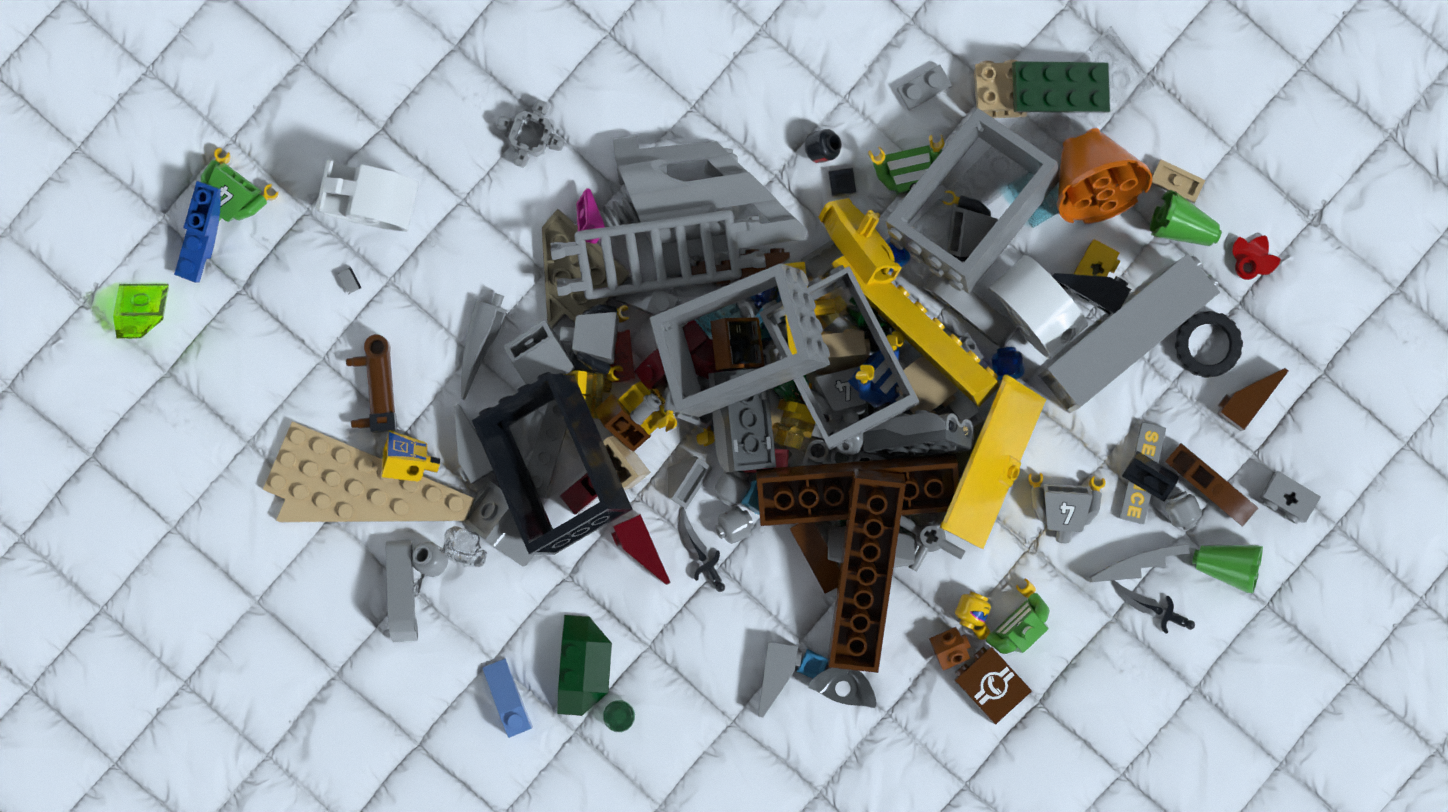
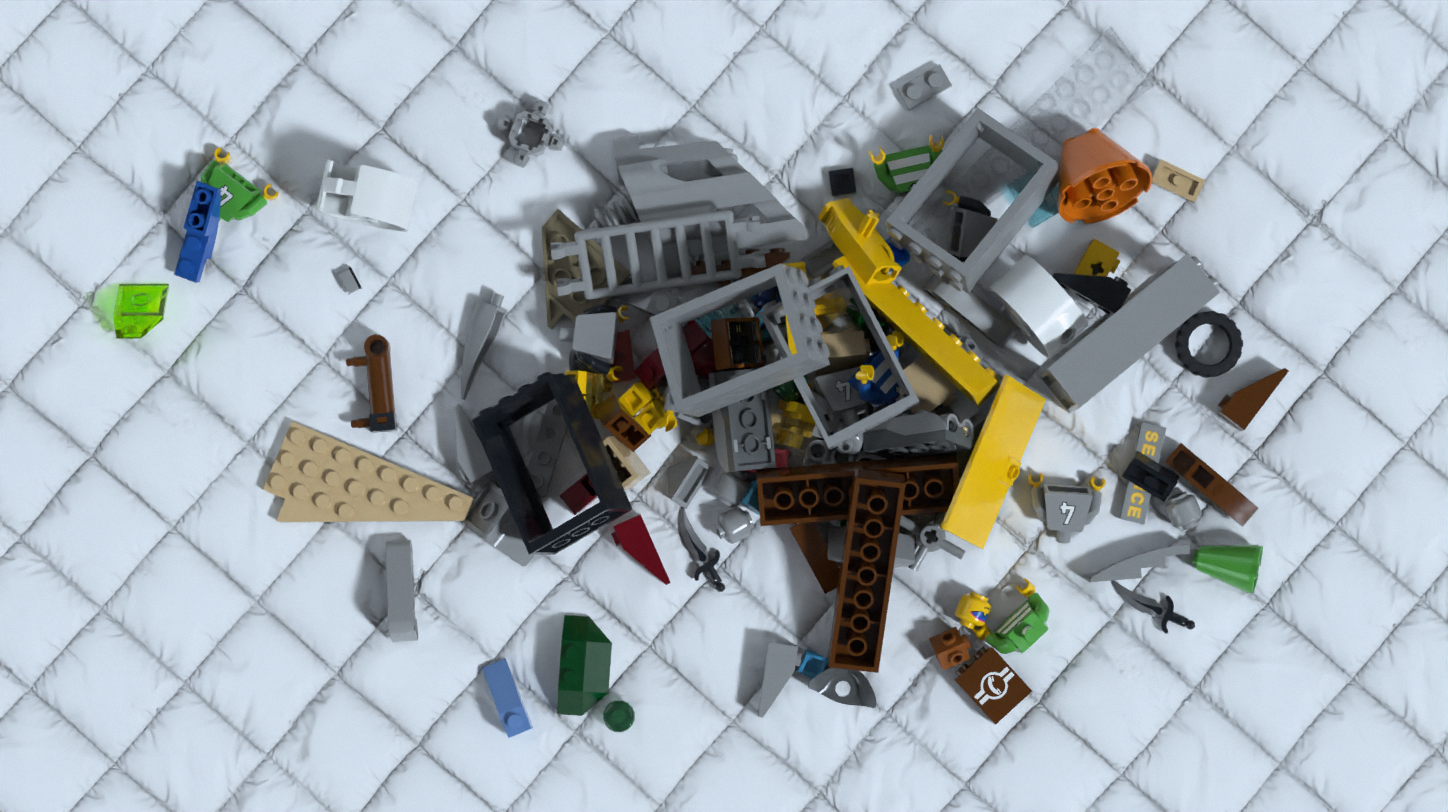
yellow torso [382,431,440,482] -> none
light grey head [411,542,448,577] -> none
clear hair [443,526,487,567] -> none
light grey slope [503,320,575,384] -> none
dark pink slope [576,188,605,244] -> none
light grey pin [630,394,661,425] -> none
black head [805,129,842,163] -> none
tan brick [974,60,1027,118] -> none
clear blue head [991,346,1025,381] -> none
dark green plate [1012,61,1110,113] -> none
bright green cone [1150,190,1222,246] -> none
red plate [1232,235,1281,280] -> none
light grey brick [1260,471,1321,524] -> none

